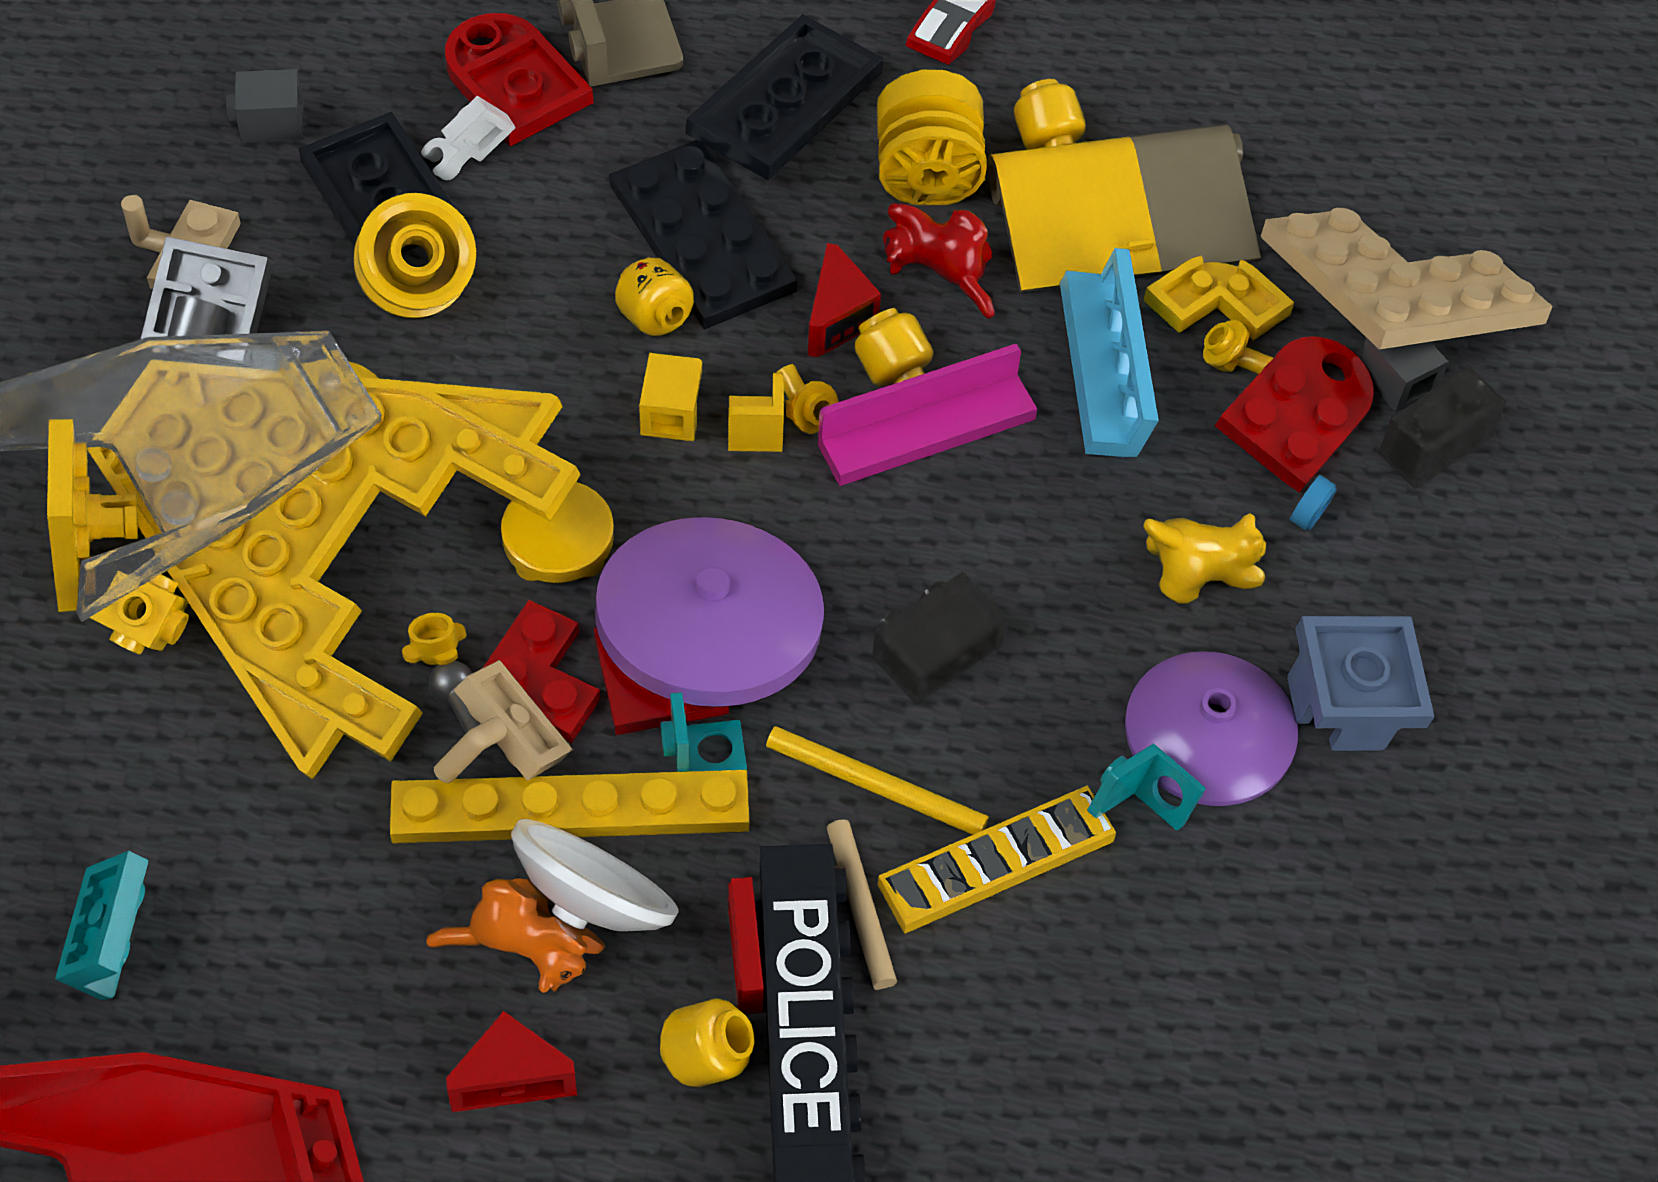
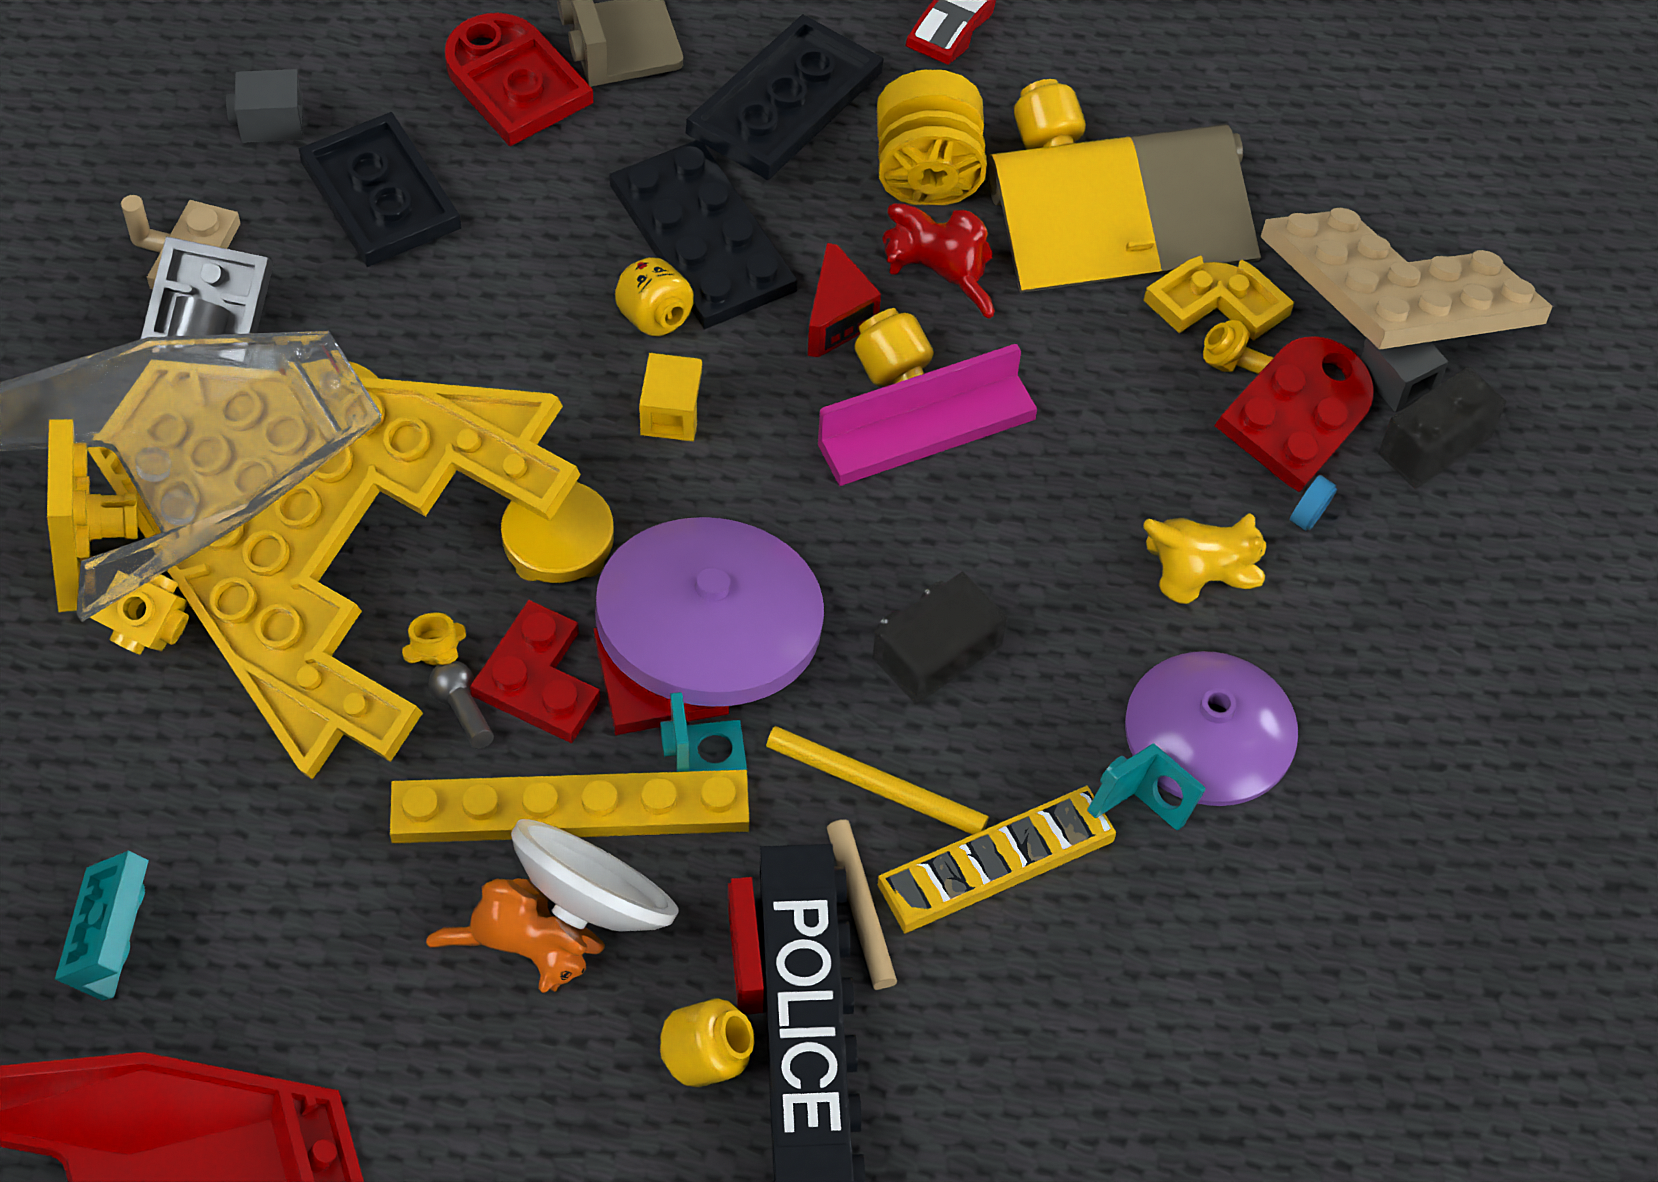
yellow wheel [353,193,476,318] -> none
white plate [421,96,516,180] -> none
tan plate [434,660,573,783] -> none
red slope [446,1011,577,1112] -> none
yellow panel [728,373,784,452] -> none
yellow plate [776,364,838,434] -> none
medium azure fence [1060,248,1159,457] -> none
sand blue panel [1288,616,1435,751] -> none

